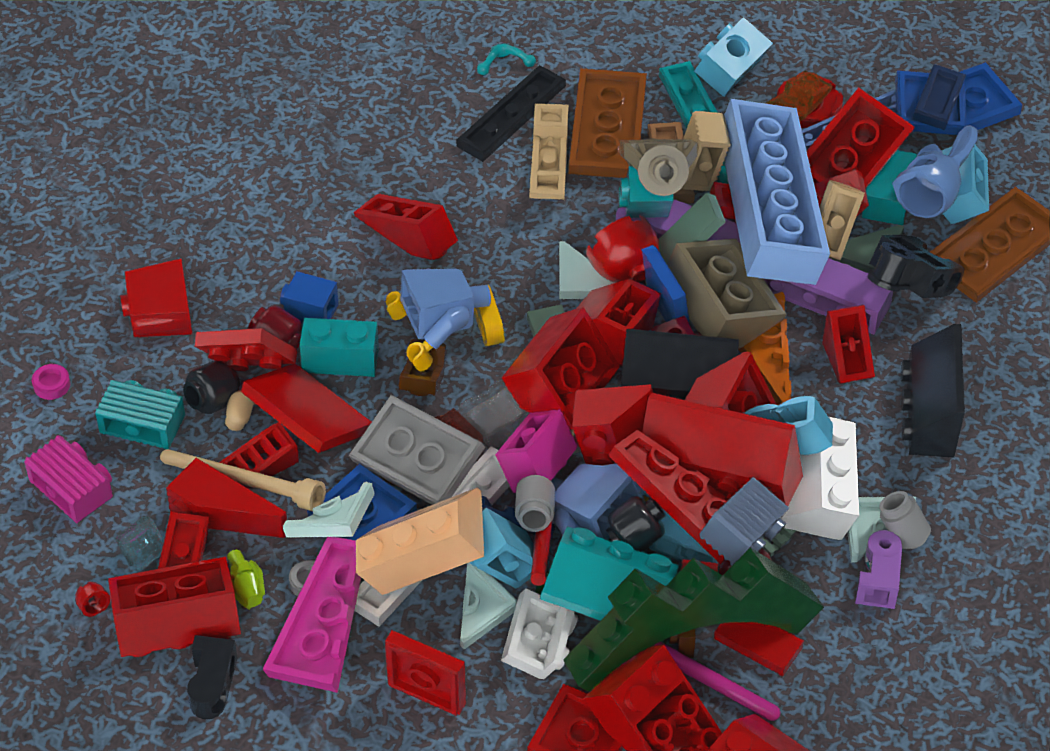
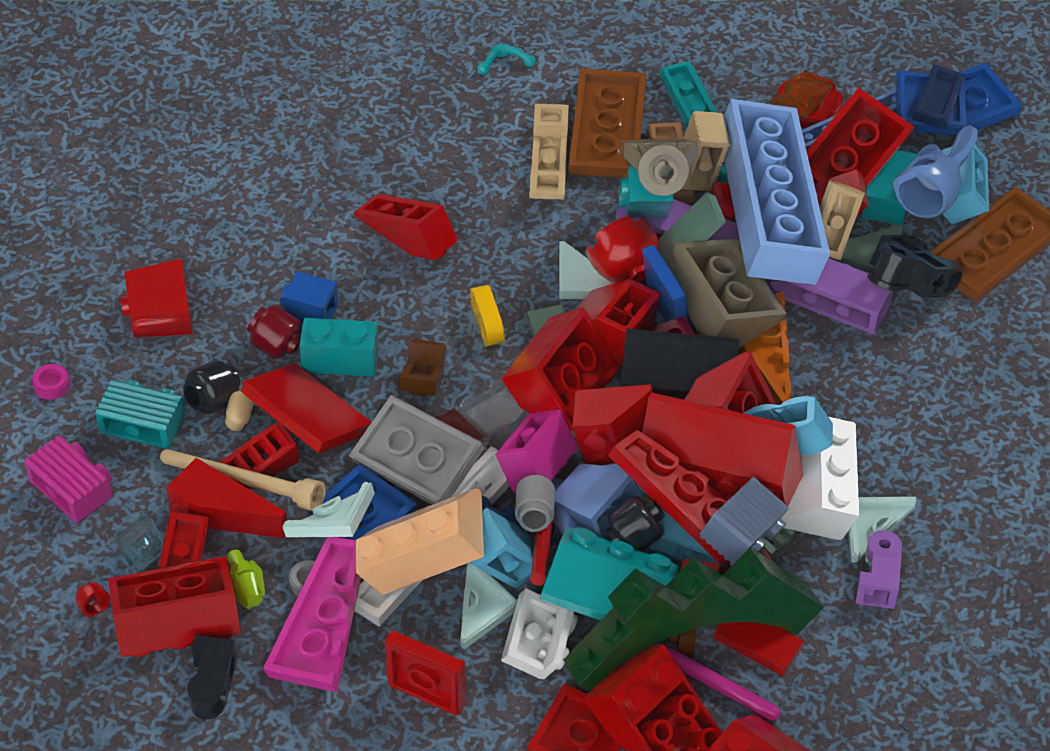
red plate [194,328,297,371] -> none
medium blue torso [386,268,491,372] -> none
black tile [456,65,566,162] -> none
medium azure brick [694,17,773,97] -> none
red slope [822,304,875,384] -> none
light grey brick [879,491,931,549] -> none
black slope [901,324,965,458] -> none

